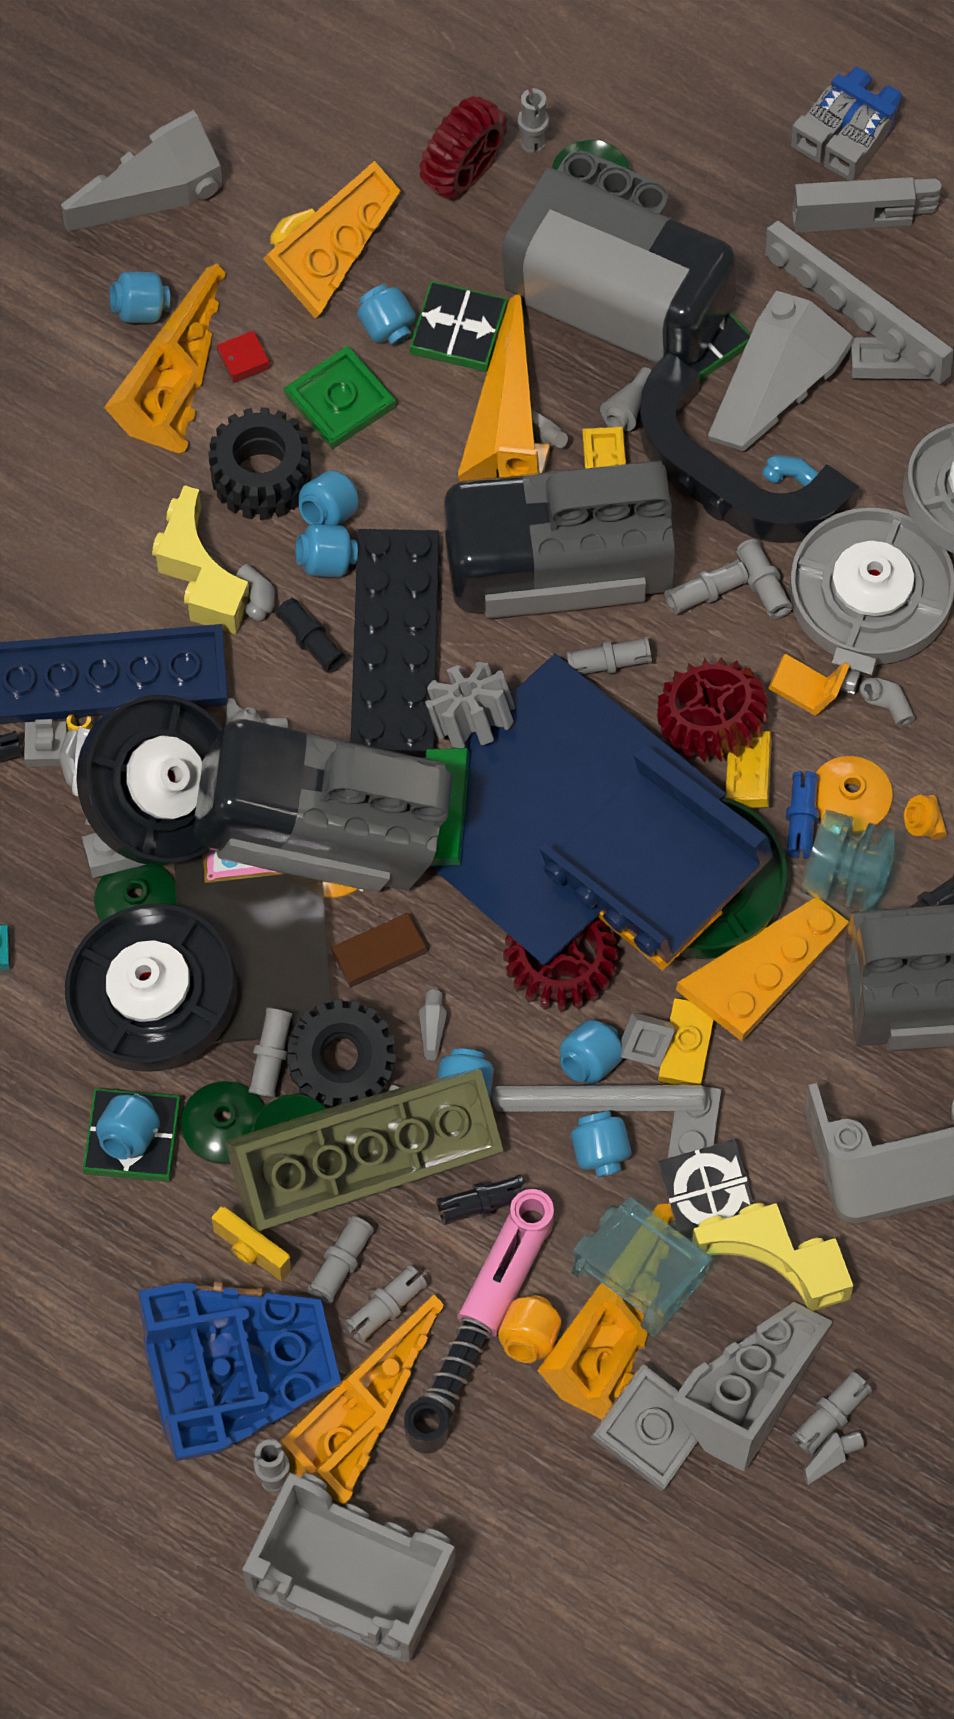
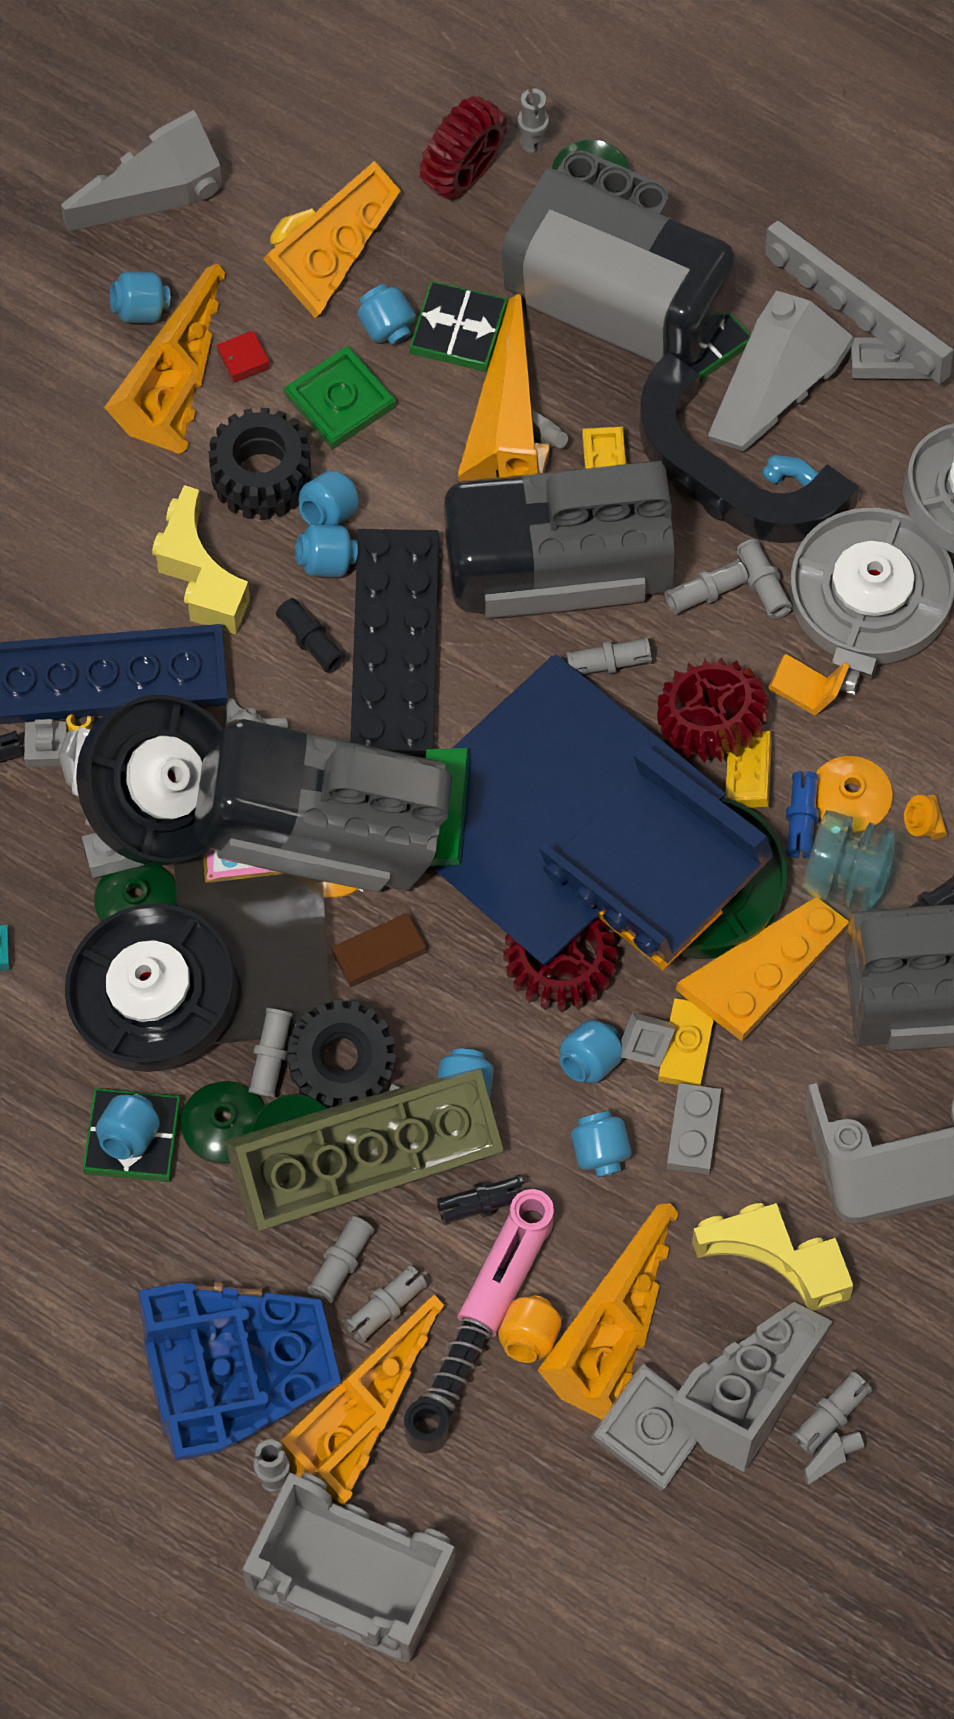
yellow plate [211,1206,291,1282] -> none
light grey arm [235,564,275,621] -> none
light grey bar [419,990,447,1061] -> none
light grey gear [425,662,515,748] -> none
light grey axle [492,1085,706,1112] -> none
clear light blue panel [571,1196,713,1337] -> none
light grey cone [600,367,652,431] -> none
sticker [658,1139,754,1241] -> none
light grey hips [791,67,902,181] -> none
light grey hinge [792,177,941,233] -> none
light grey arm [859,678,915,727] -> none

